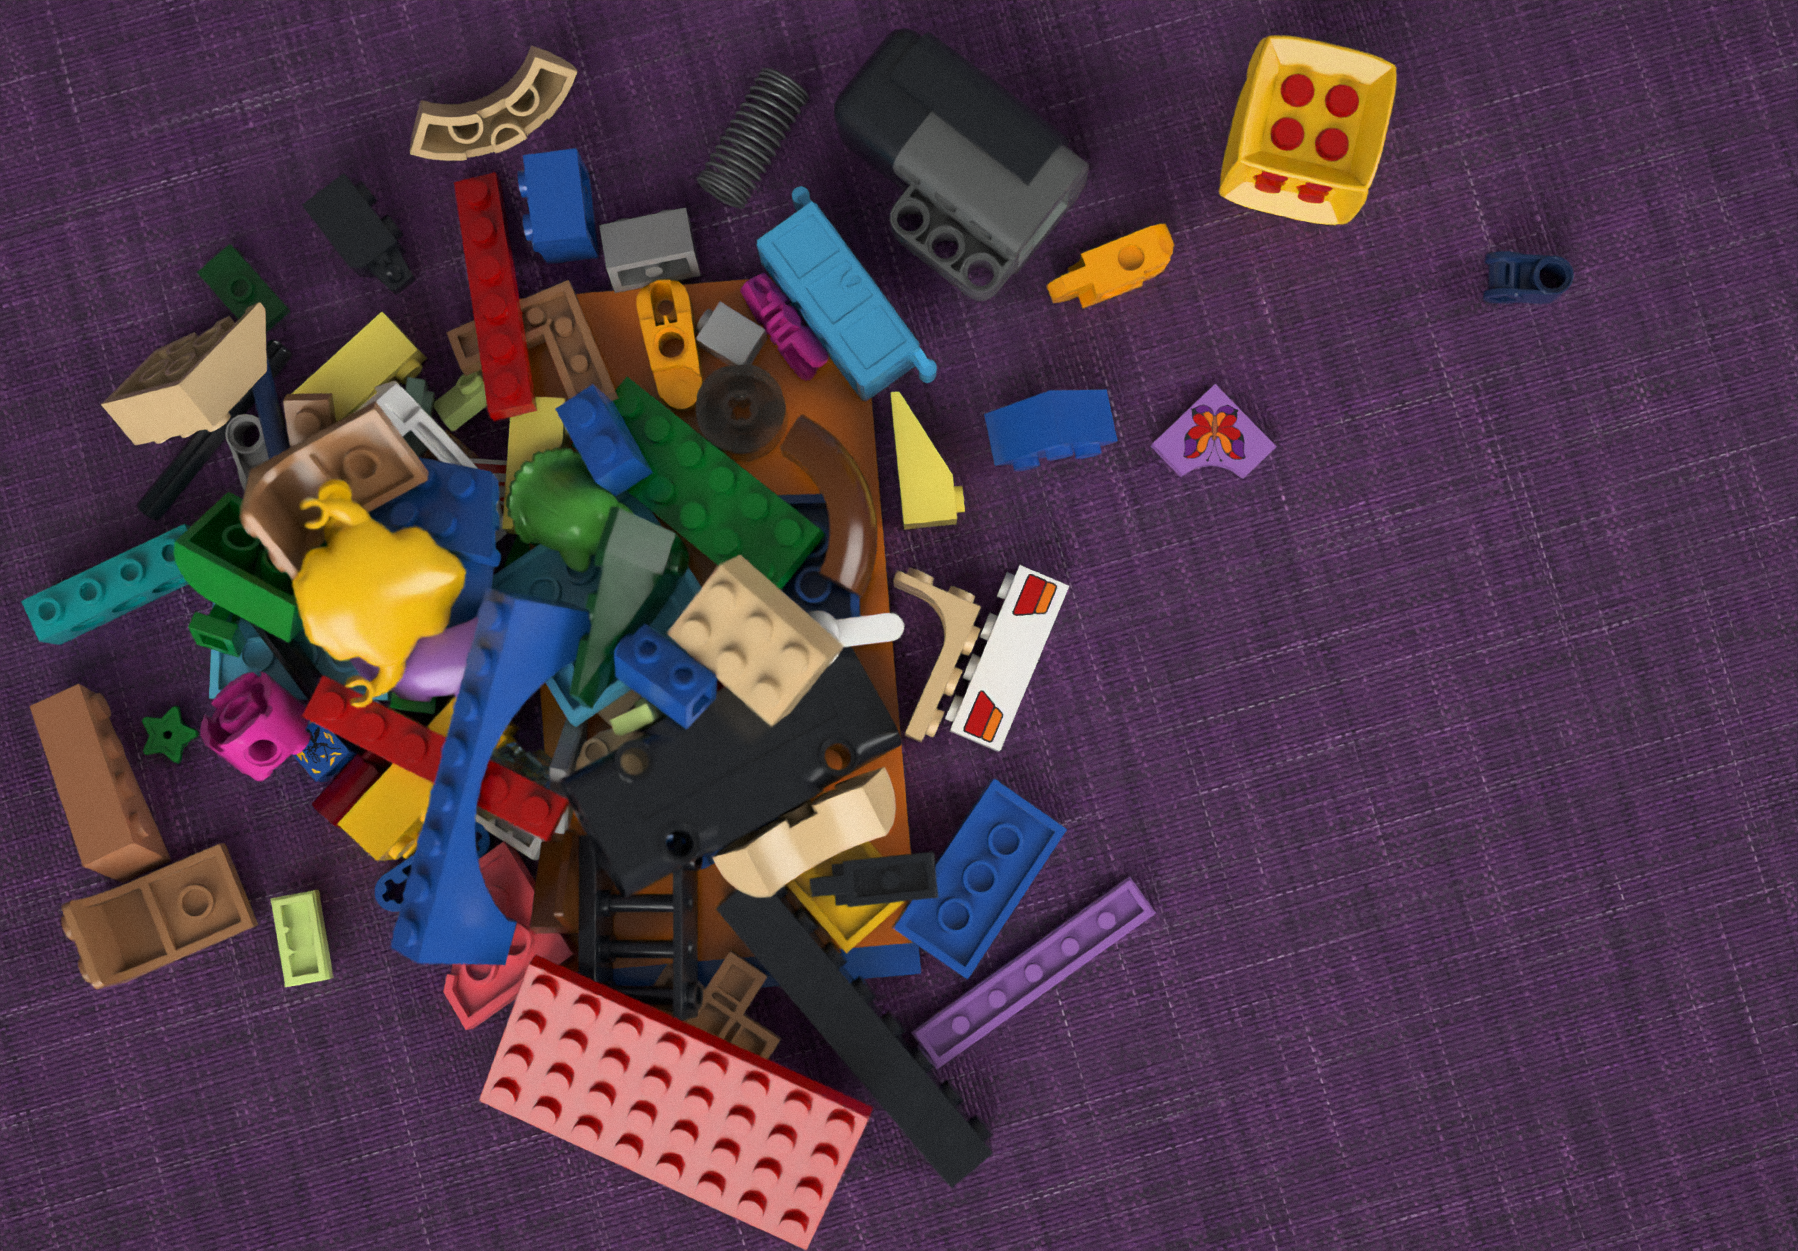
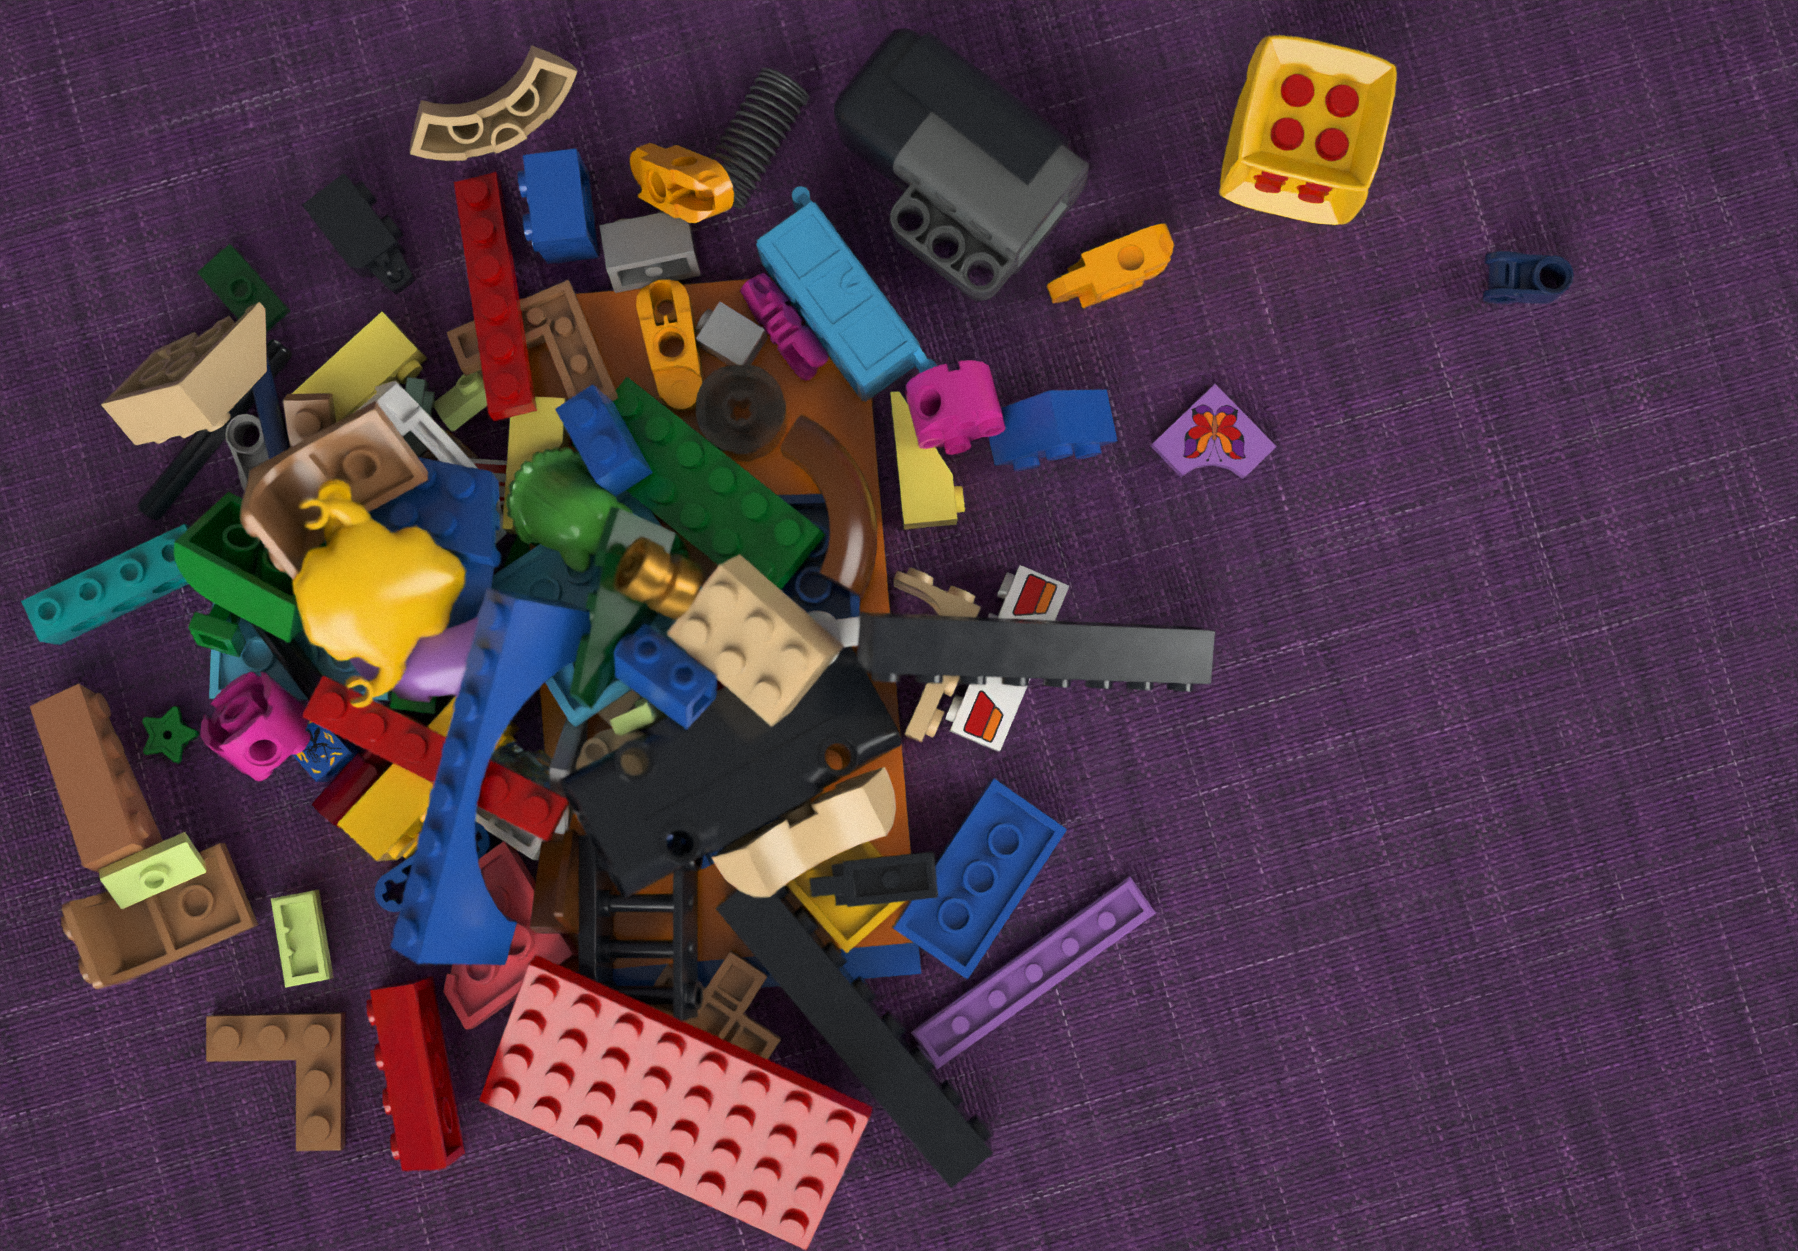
none -> yellowish green plate [99,832,207,909]
none -> medium nougat plate [206,1012,345,1151]
none -> red slope [366,976,465,1171]
none -> pearl gold wheel [614,537,703,620]
none -> light orange piece [630,143,734,223]
none -> black brick [856,612,1215,692]
none -> dark pink brick [905,360,1006,455]

